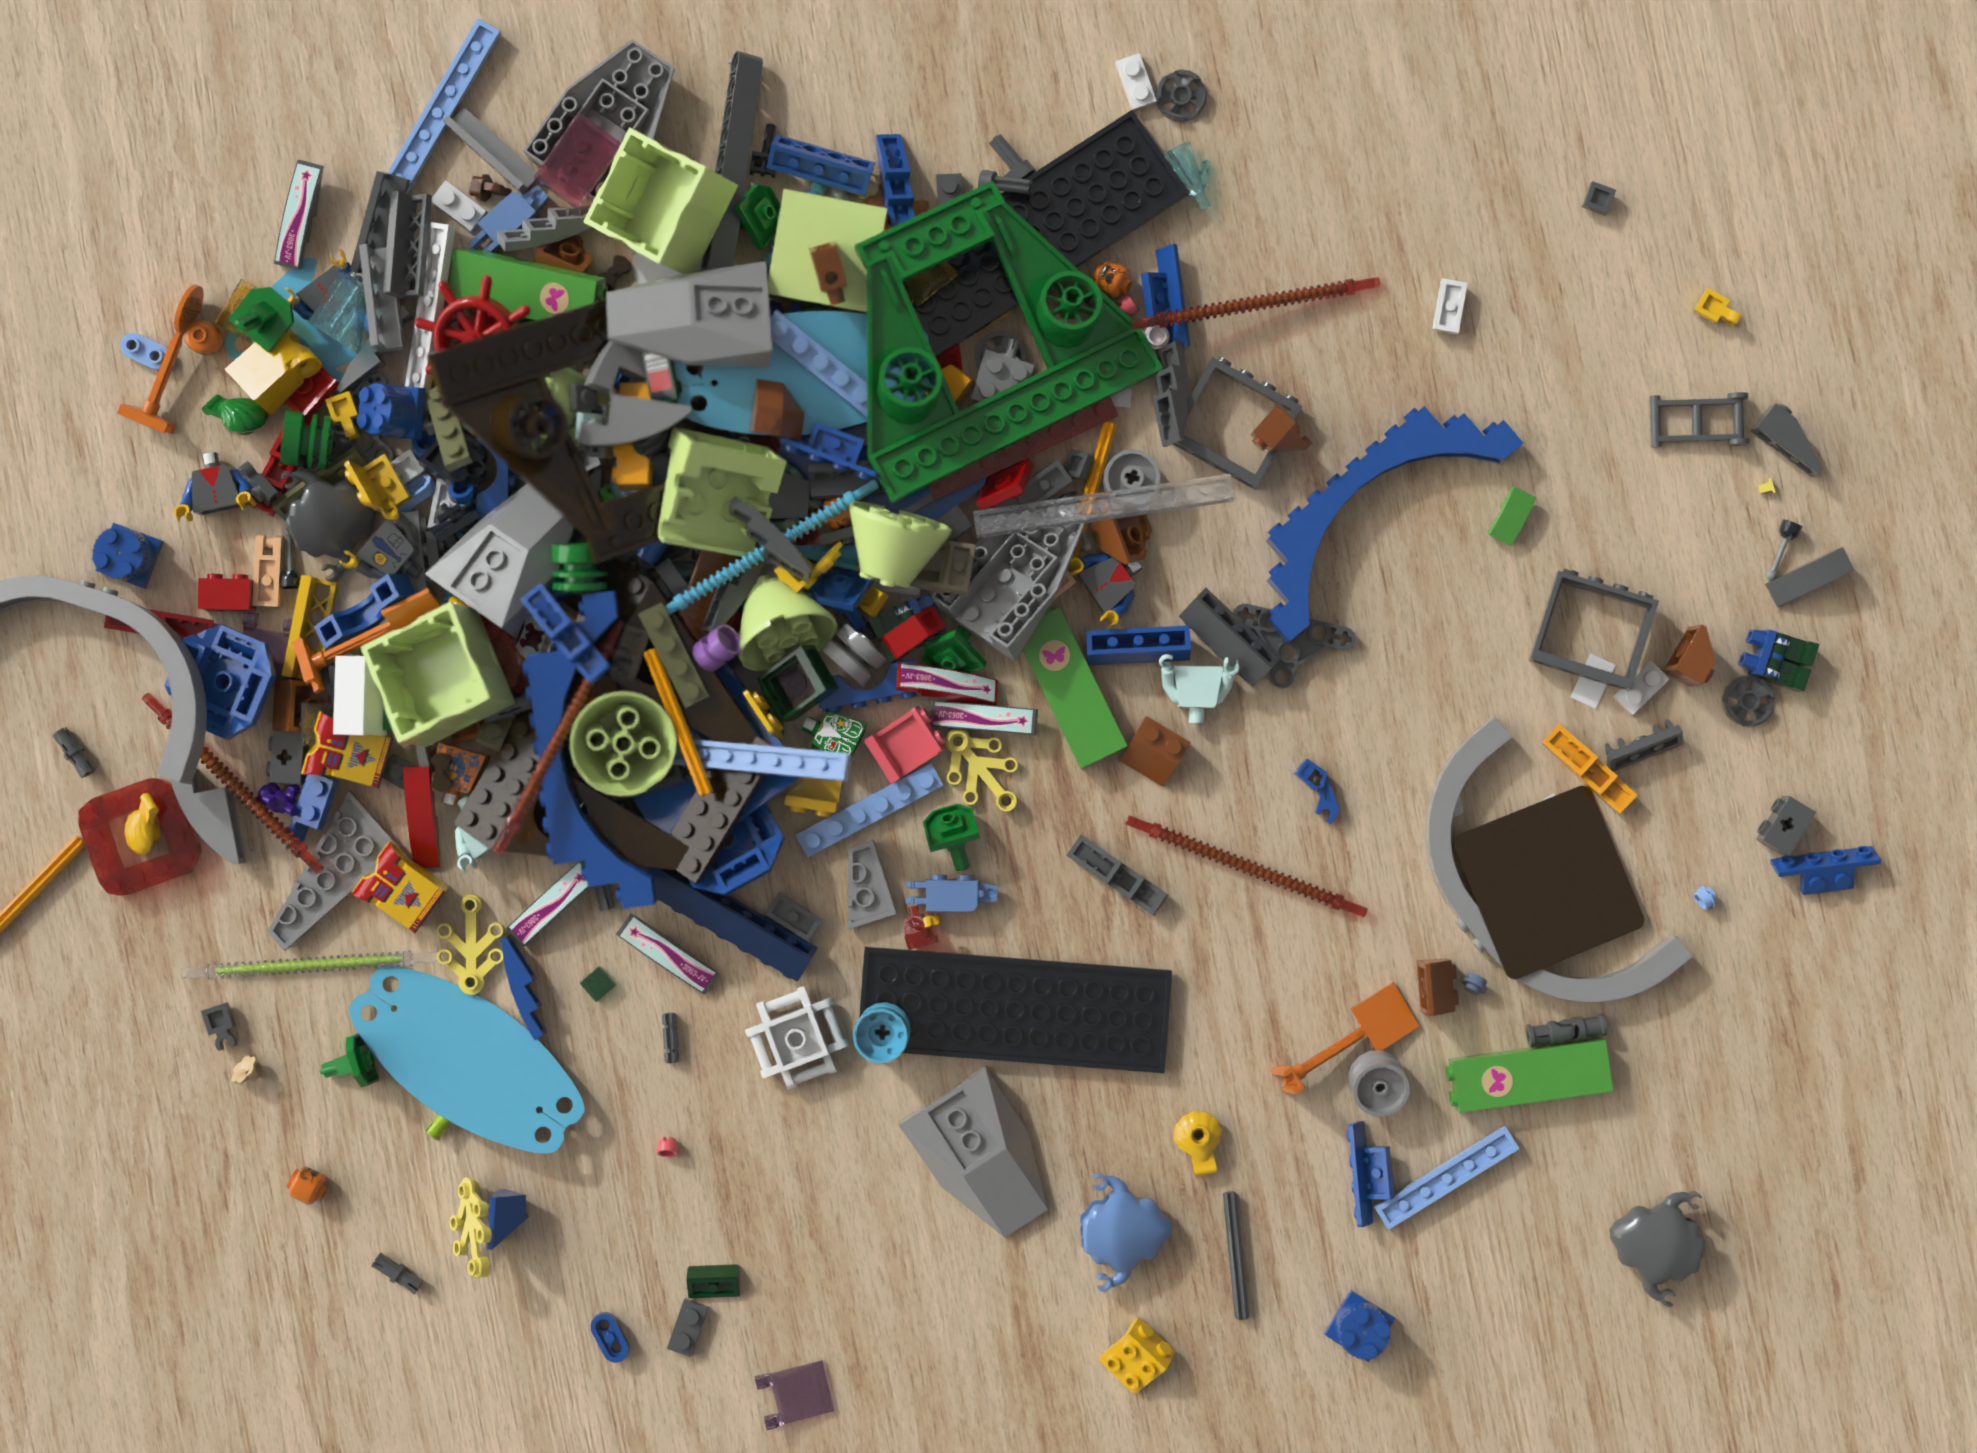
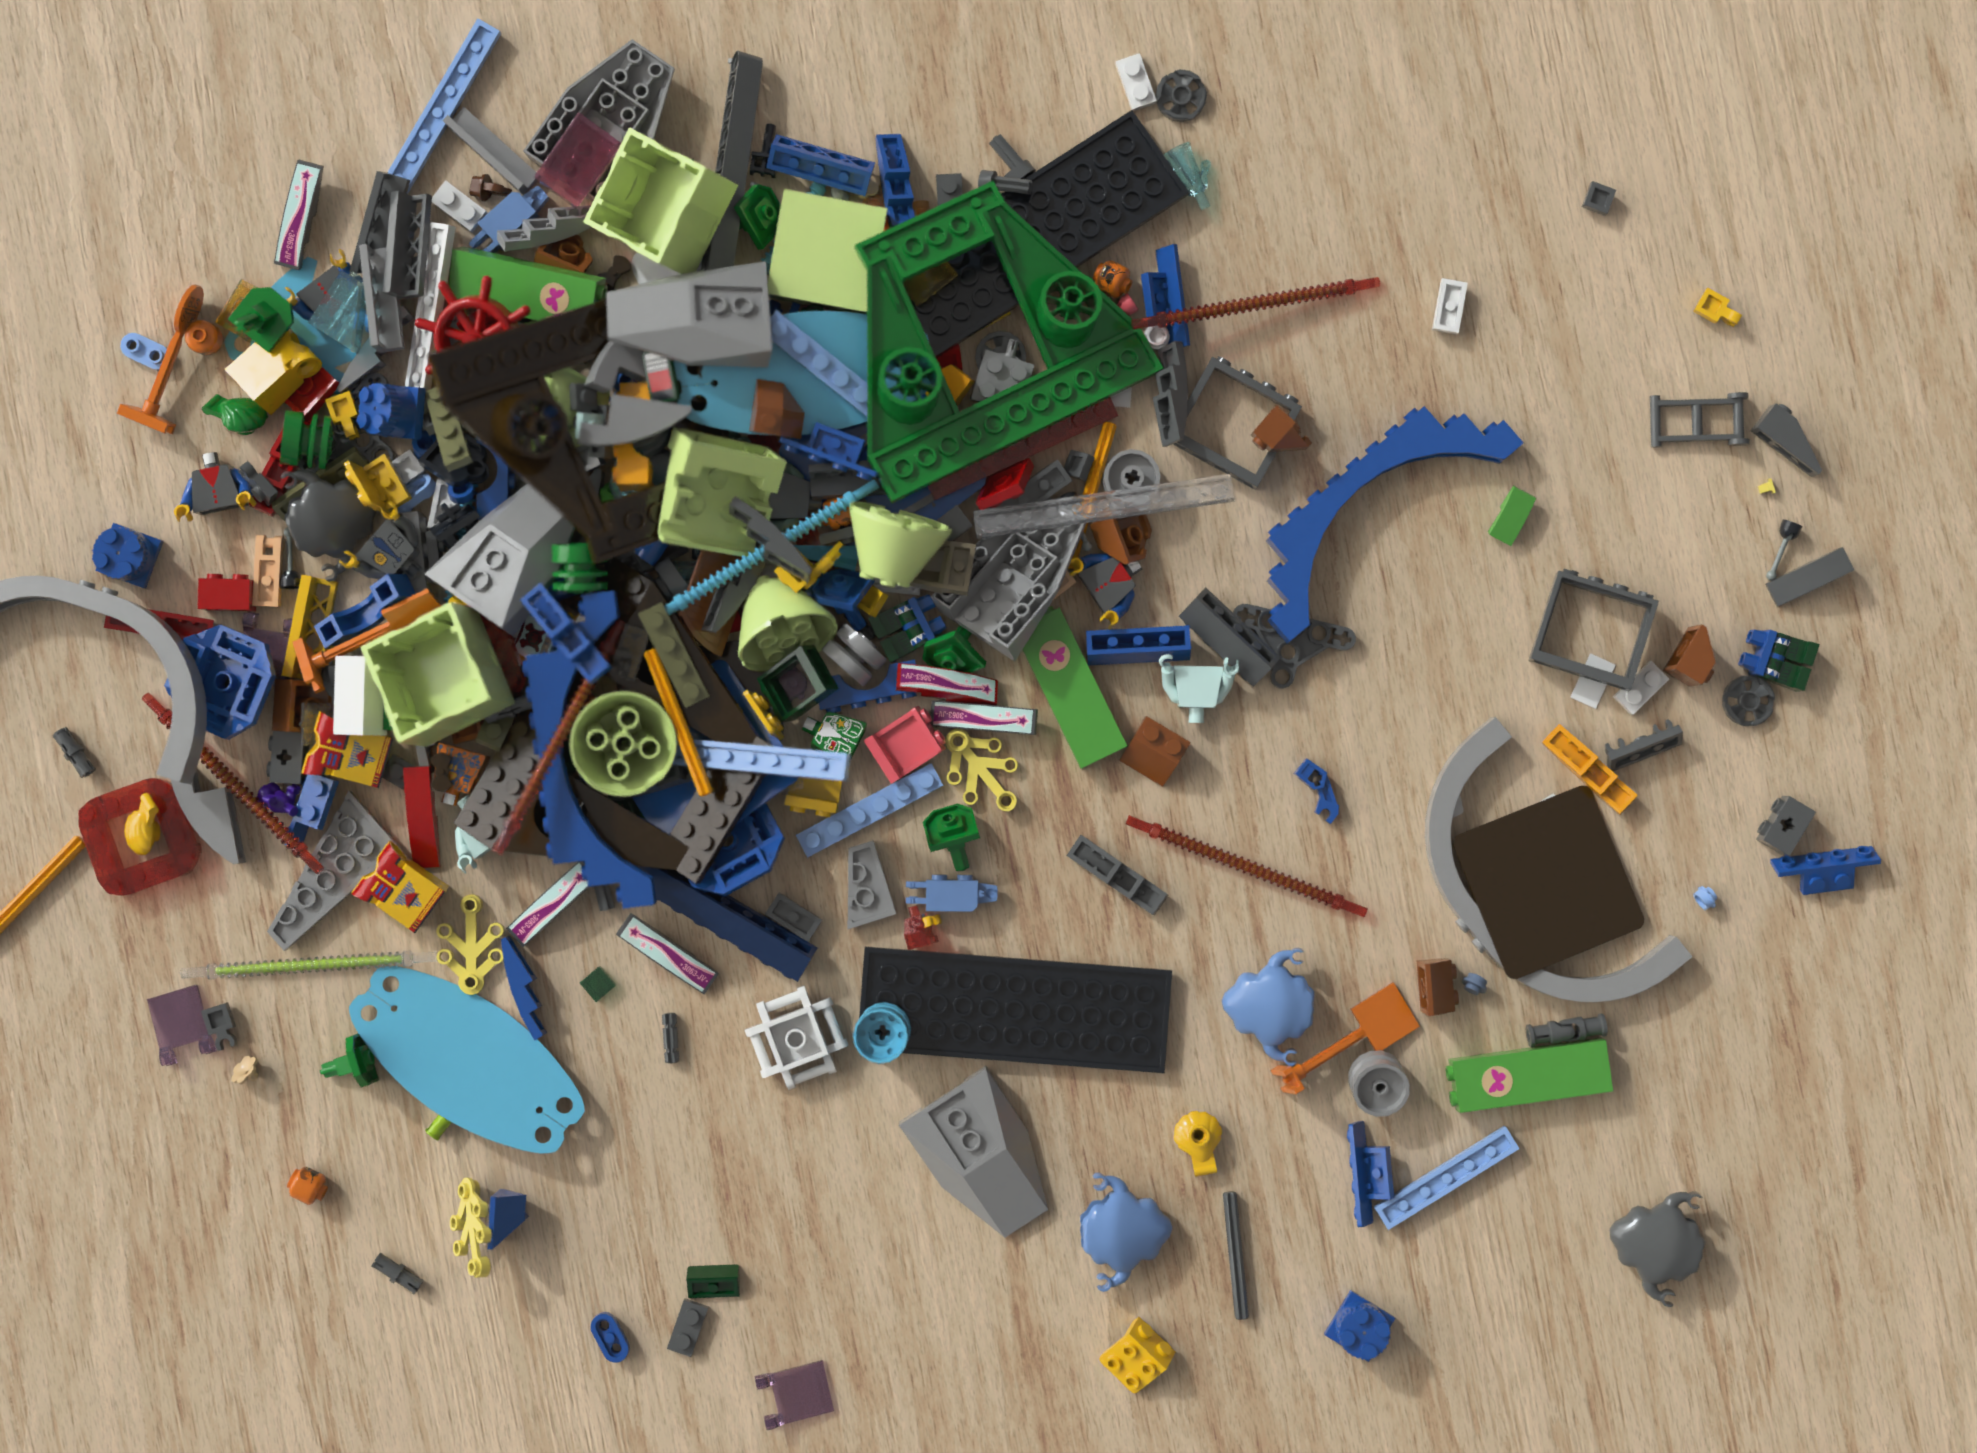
coral hinge [657,1137,678,1157] -> none
medium lavender wheel [693,624,742,672] -> none
dark orange torso [809,241,847,305] -> none
red slope [882,605,946,659] -> none
none -> clear purple flag [147,985,217,1066]
none -> medium blue piece [1221,948,1315,1066]

